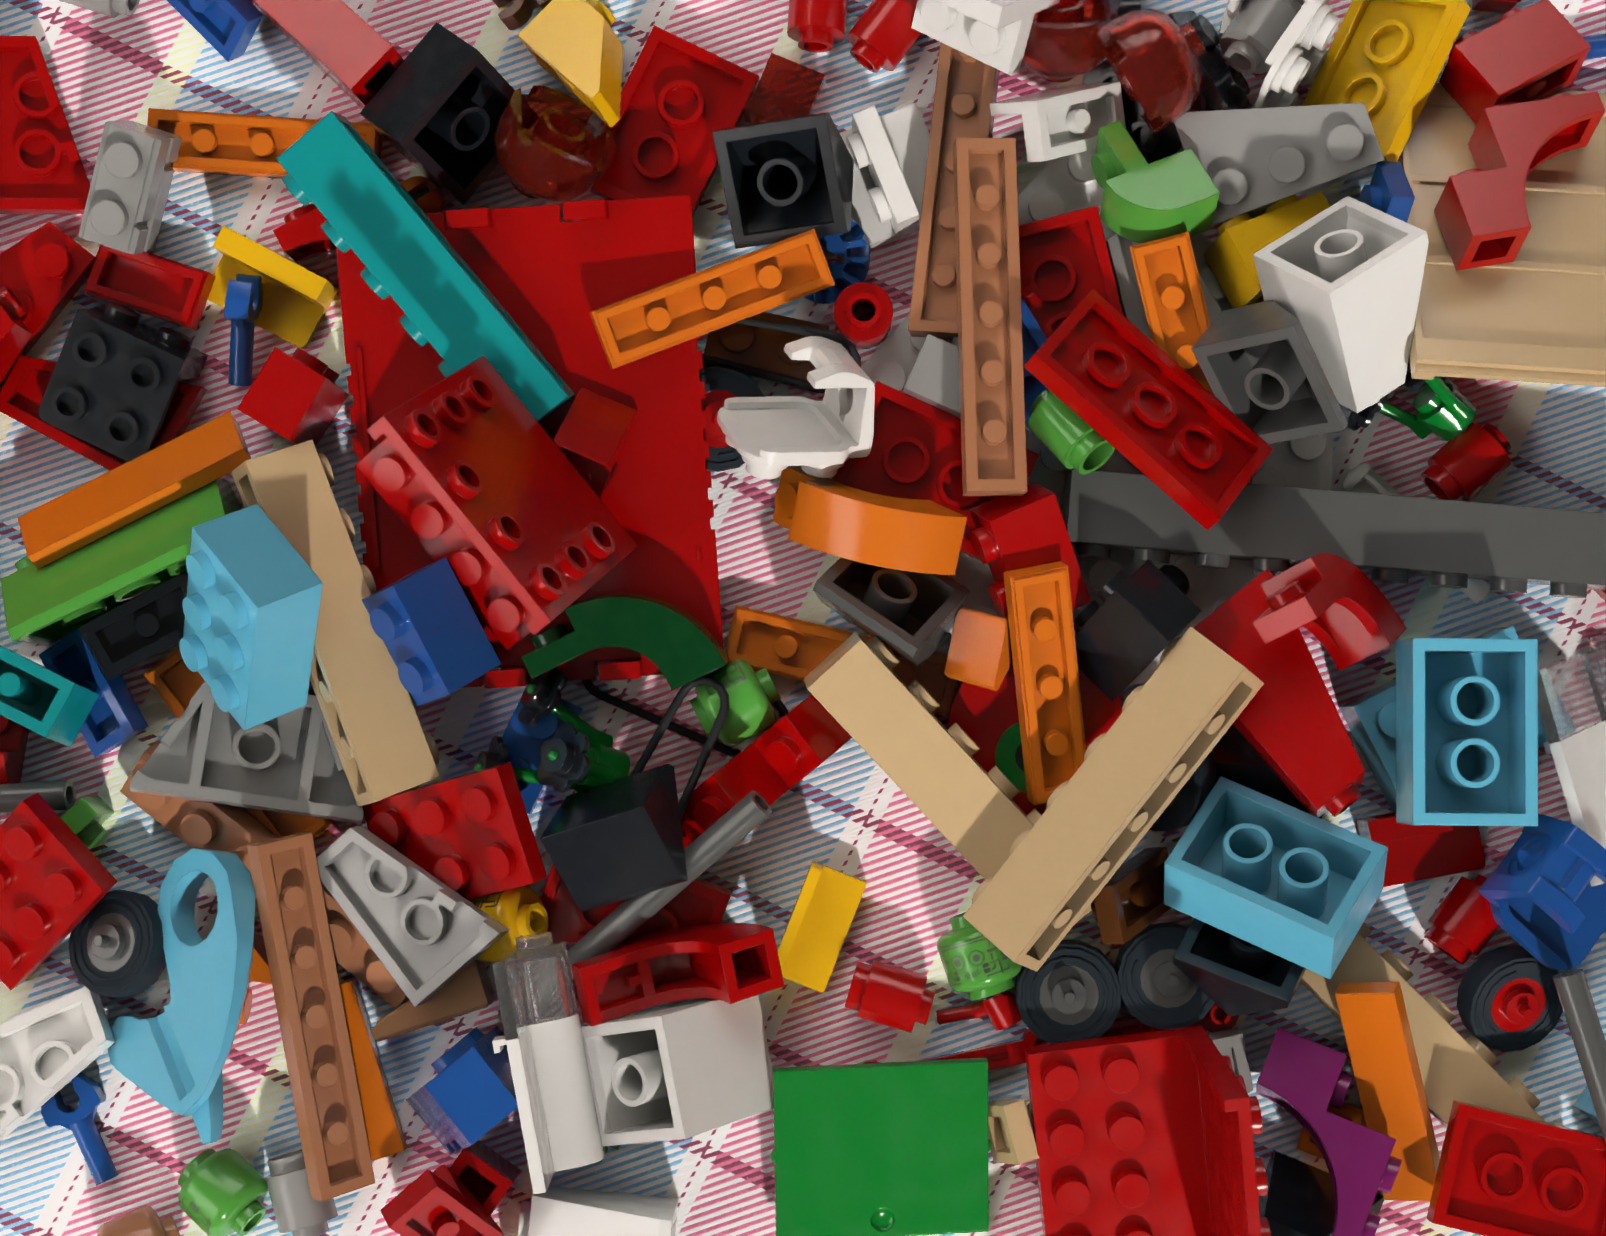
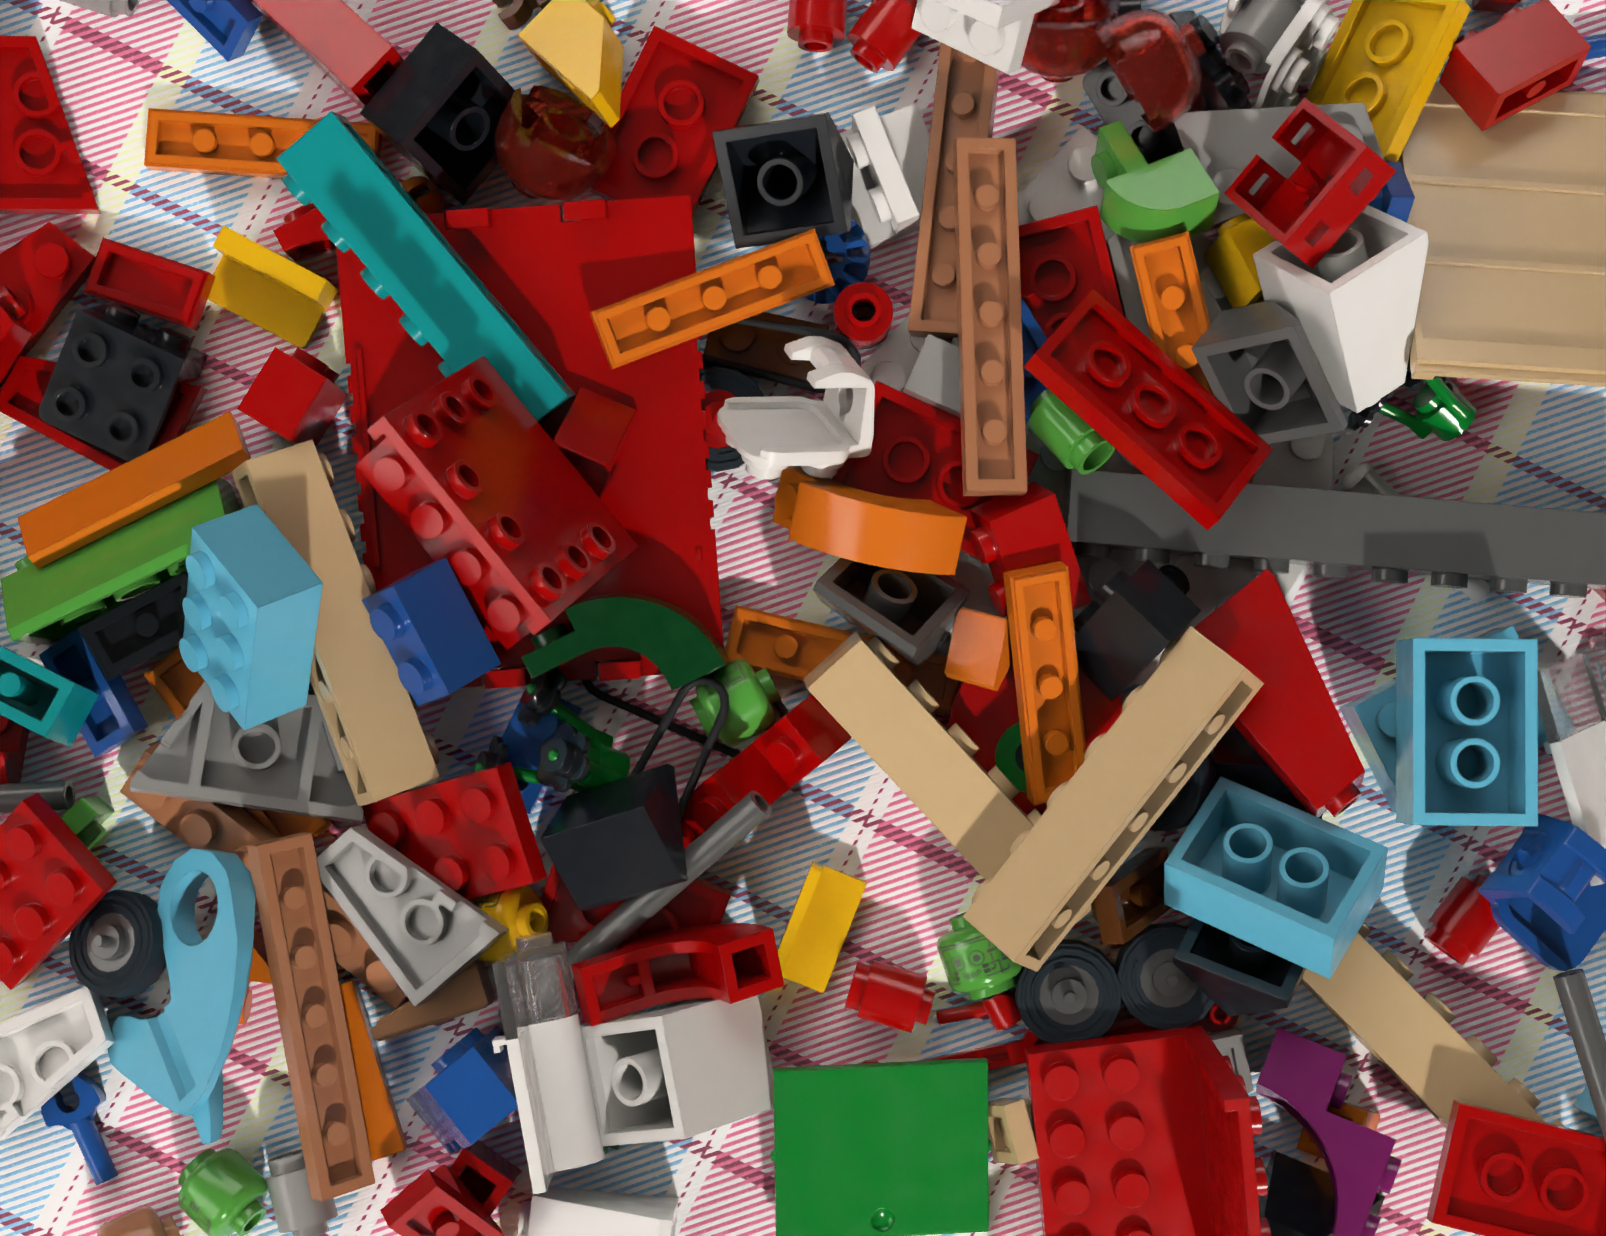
light grey brick [78,120,182,255] -> none
blue bar [224,274,263,386] -> none
clear red bracket [744,53,825,124] -> none
white panel [989,82,1126,162] -> none
red arch [1253,553,1407,671] -> none
orange tile [1335,982,1440,1201] -> none
red panel [1355,812,1486,887] -> none
red brick [1421,422,1511,502] -> none
red arch [1434,91,1606,271] -> none
black wheel [1457,945,1563,1052] -> none
none -> red piece [1224,97,1396,269]

